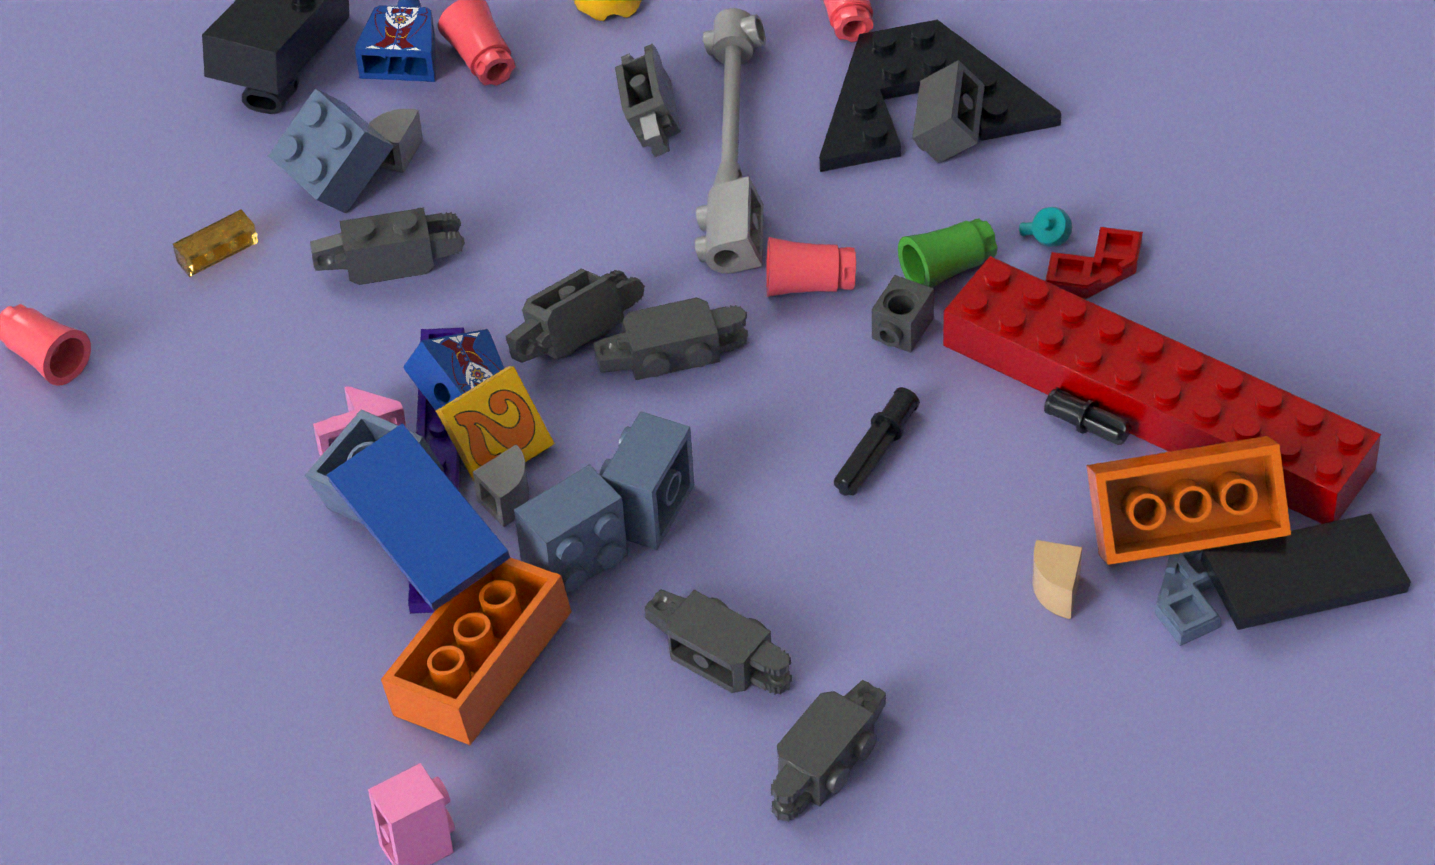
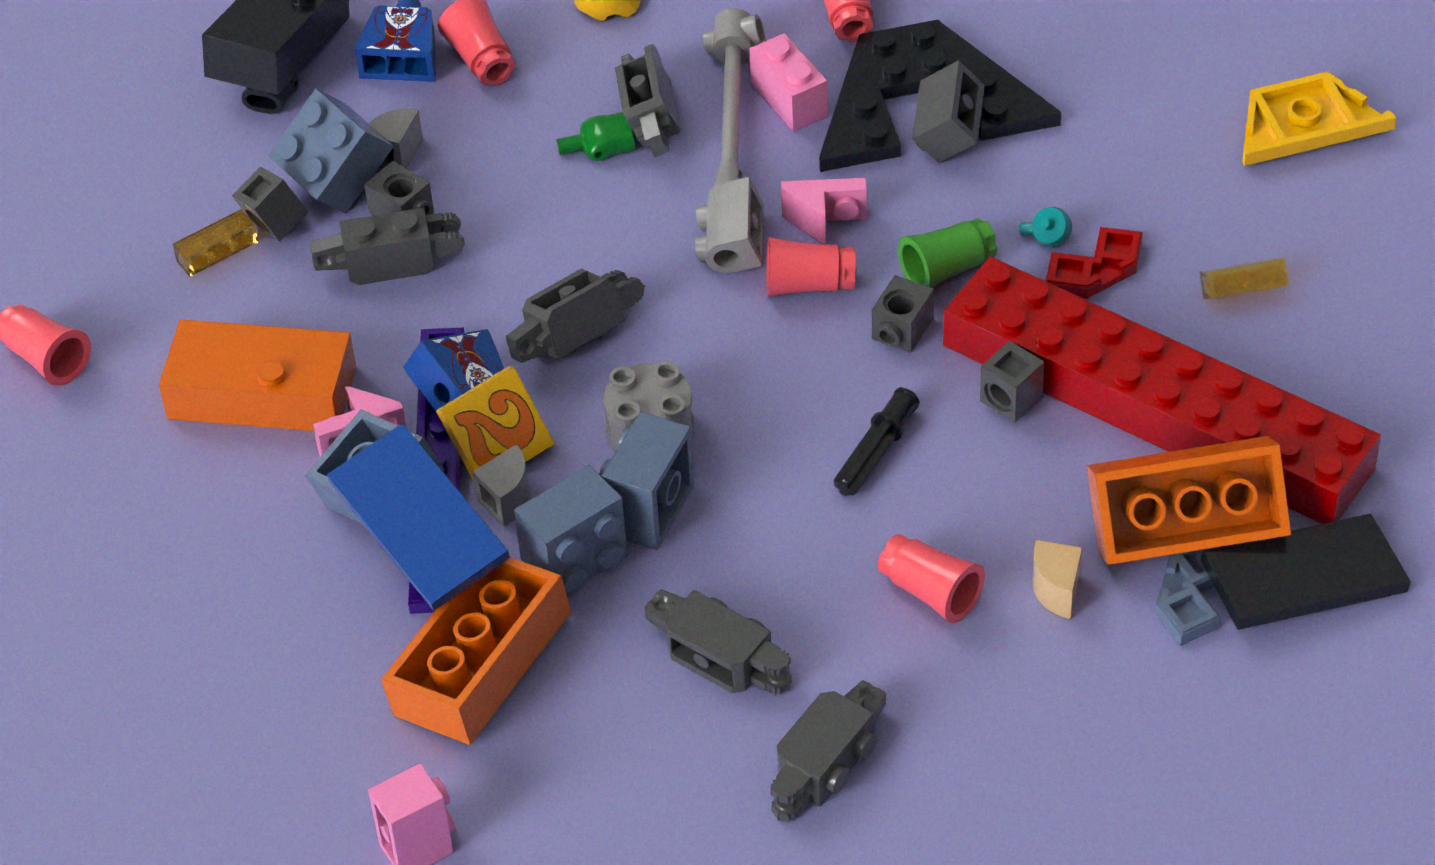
dark grey hinge [594,297,748,381] -> none
black axle [1044,387,1132,445] -> none
none -> orange brick [159,319,356,431]
none -> dark grey brick [232,166,308,242]
none -> dark grey brick [364,161,434,216]
none -> green piece [556,112,635,161]
none -> light grey brick [603,361,694,452]
none -> bright pink brick [749,33,828,132]
none -> bright pink slope [781,178,867,244]
none -> coral plant [878,534,985,623]
none -> dark grey brick [980,341,1044,423]
none -> clear yellow piece [1199,258,1289,299]
none -> yellow wing [1242,71,1396,166]

